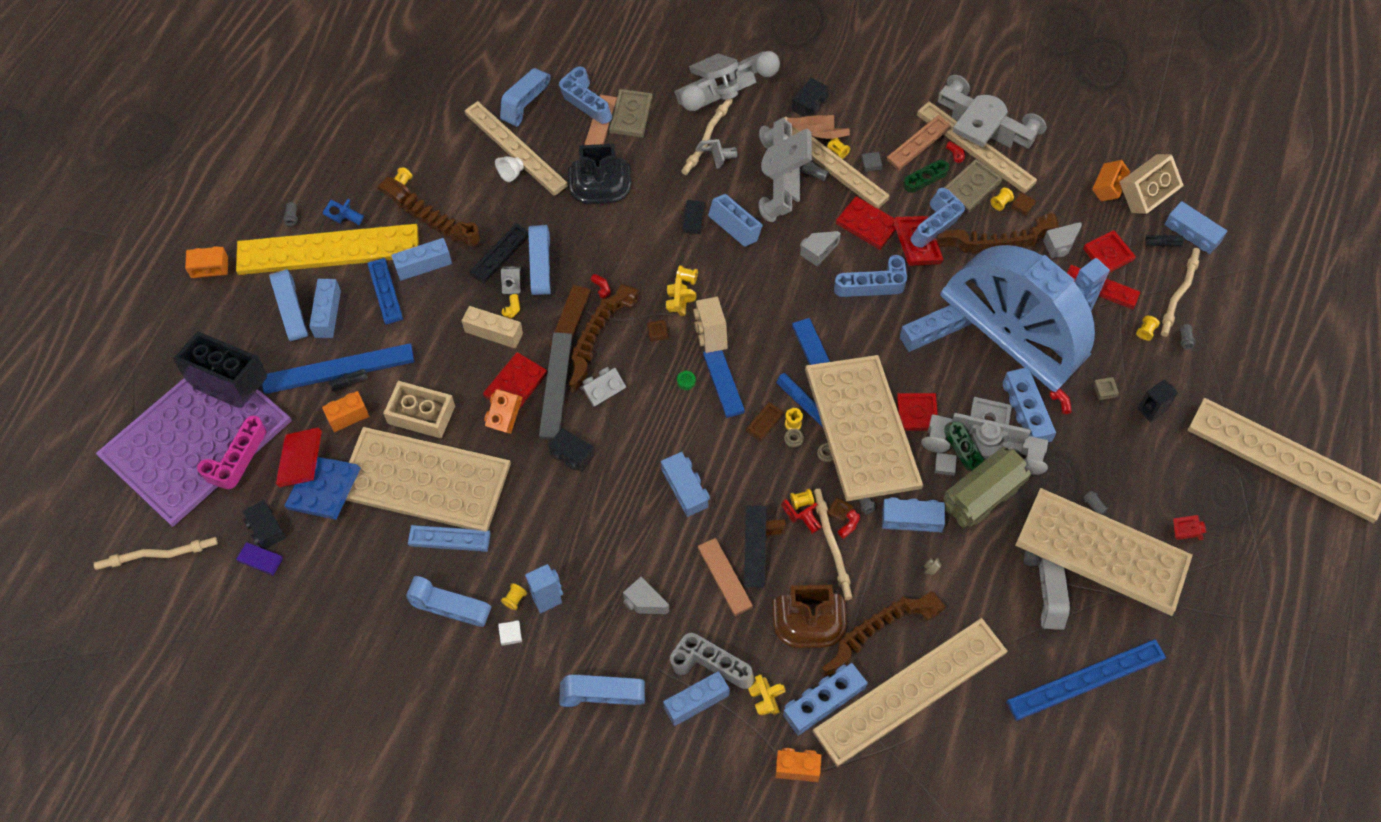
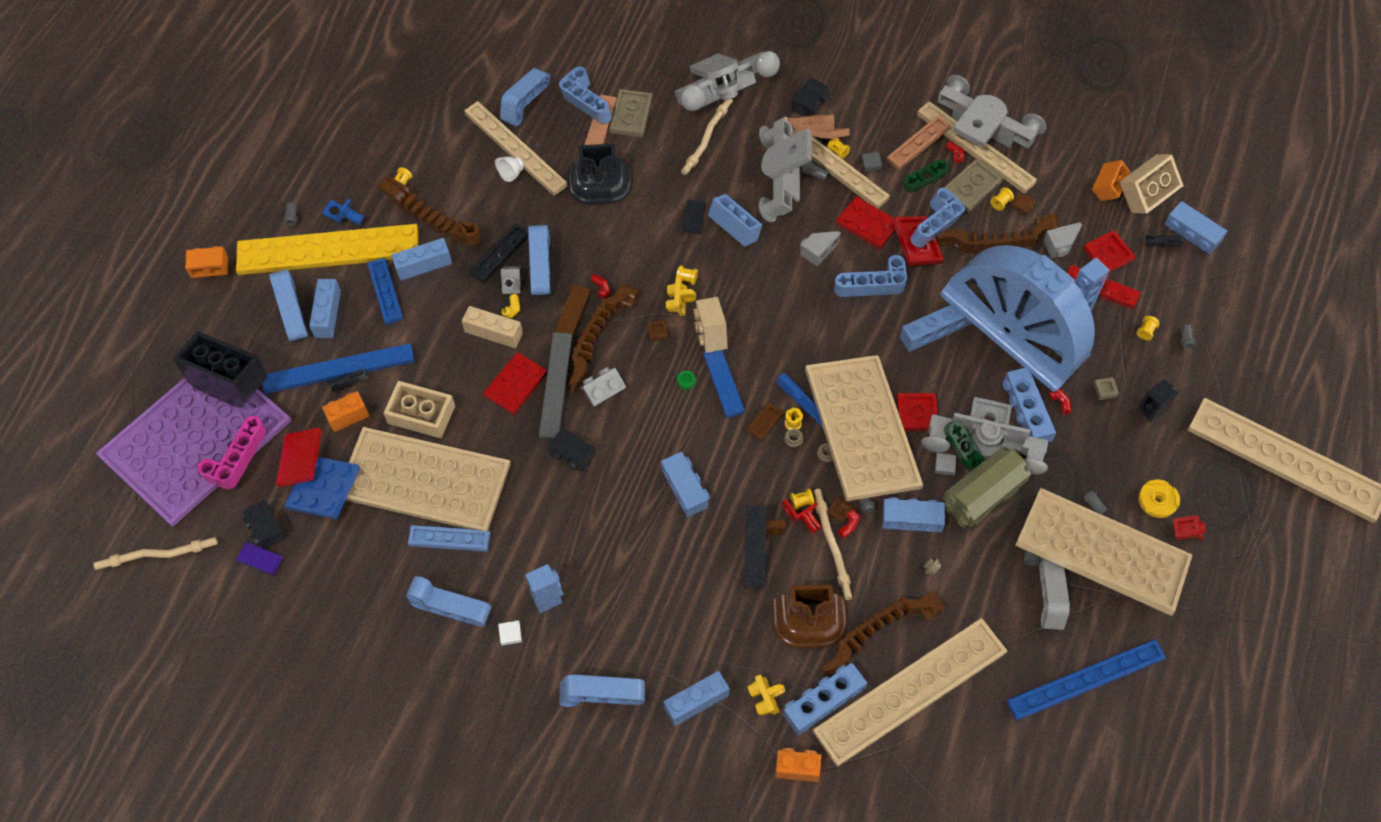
orange brick [484,389,522,434] -> none
yellow bush [501,583,527,611] -> none
light grey slope [623,577,669,614] -> none
light grey beam [670,633,754,689] -> none
light grey bracket [696,140,737,169] -> none
nougat tile [698,538,753,617] -> none
blue tile [792,318,830,365] -> none
tan bar [1161,248,1200,337] -> none
none -> yellow plate [1138,479,1180,518]

